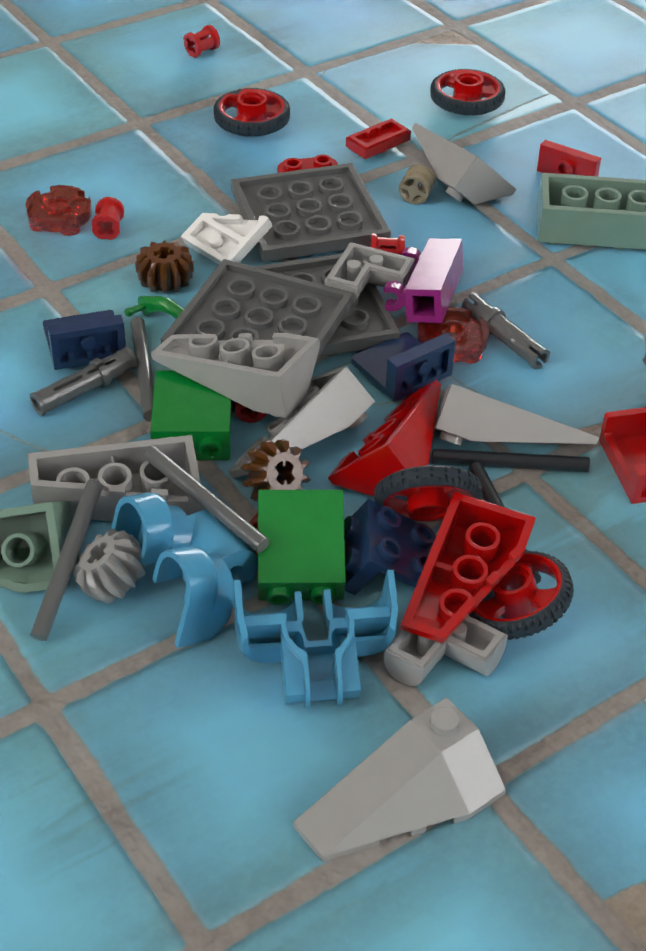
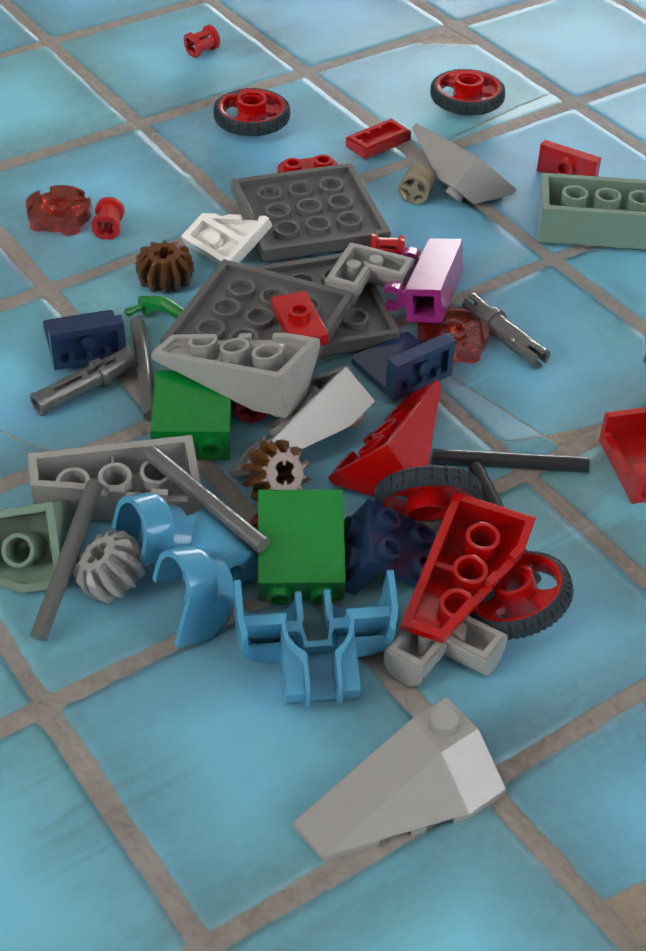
light grey wedge [434,384,599,446] -> none
none -> red plate [271,291,329,346]

